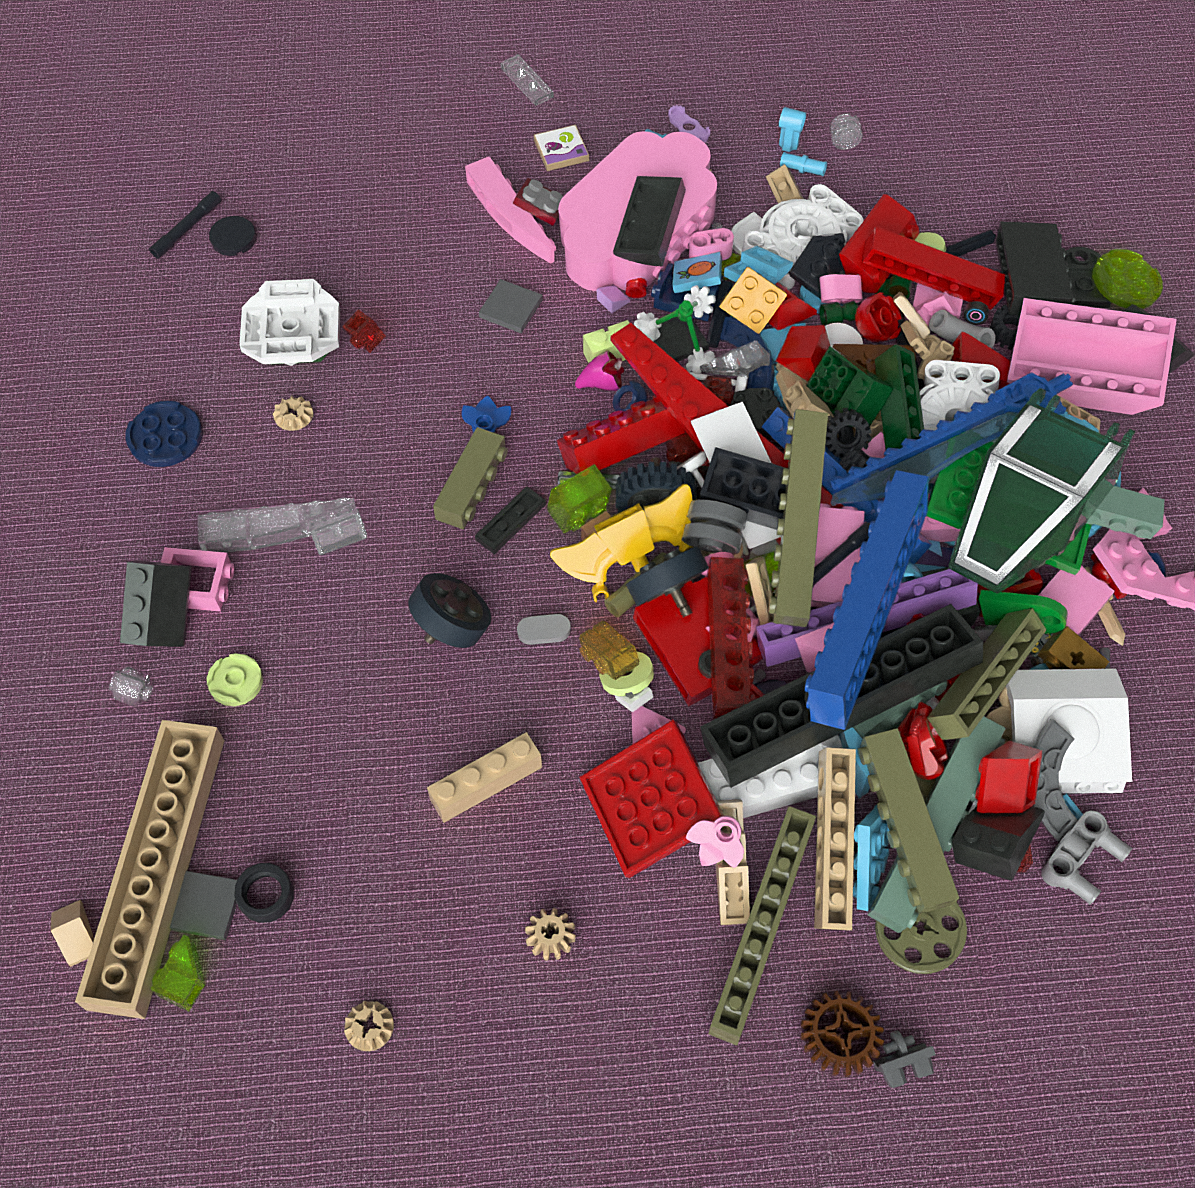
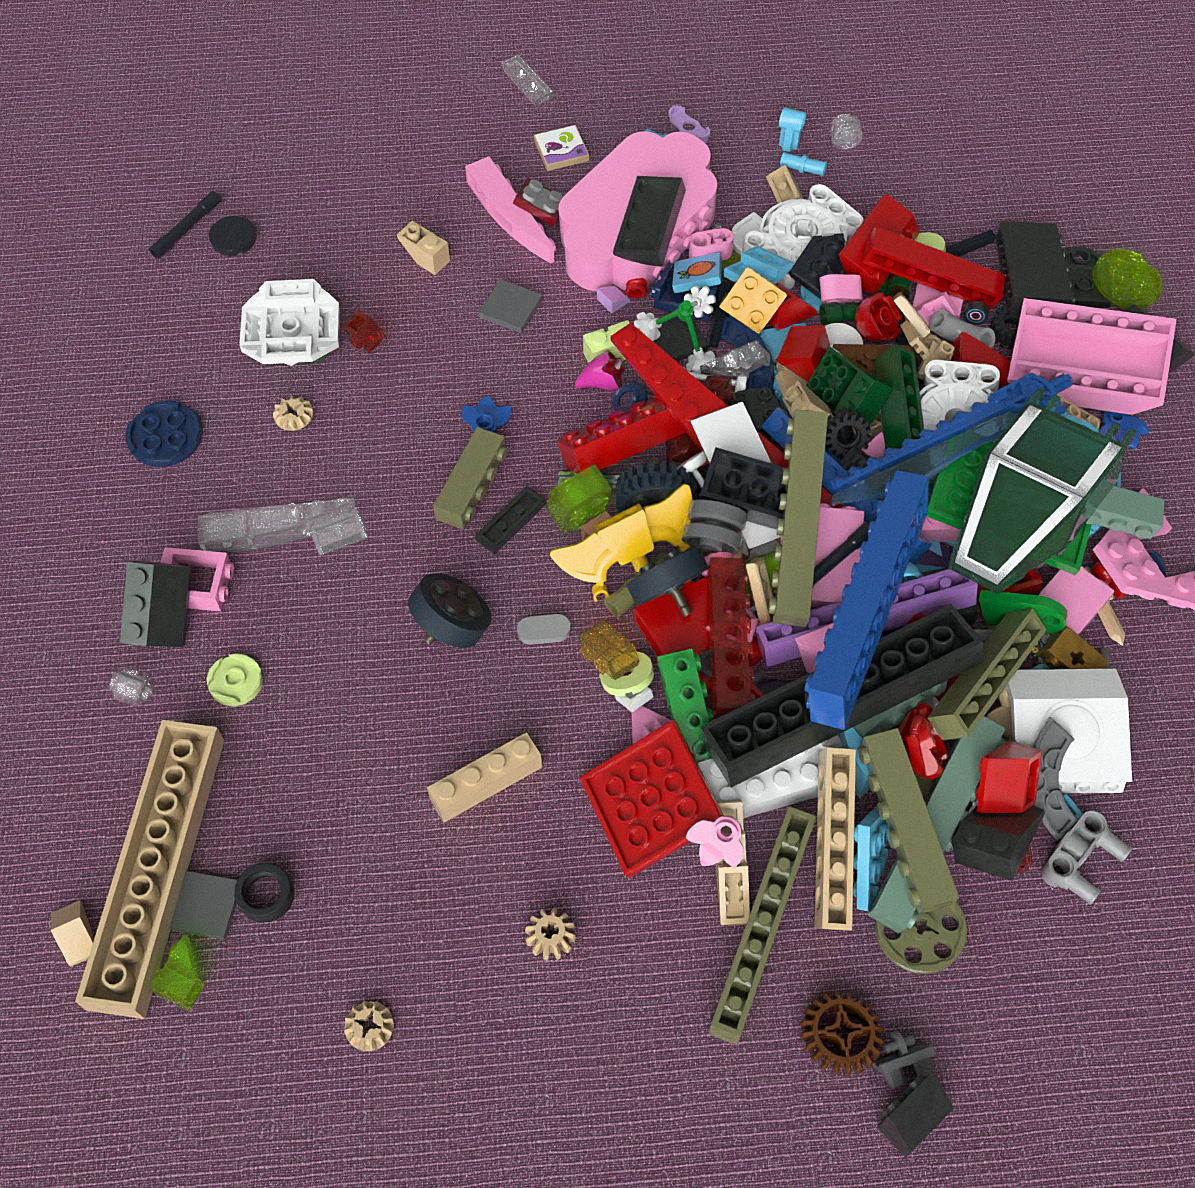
none -> tan slope [397,221,450,275]
none -> green brick [657,649,714,763]
none -> pearl dark grey slope [878,1072,954,1158]
none -> blue plate [1099,411,1149,449]

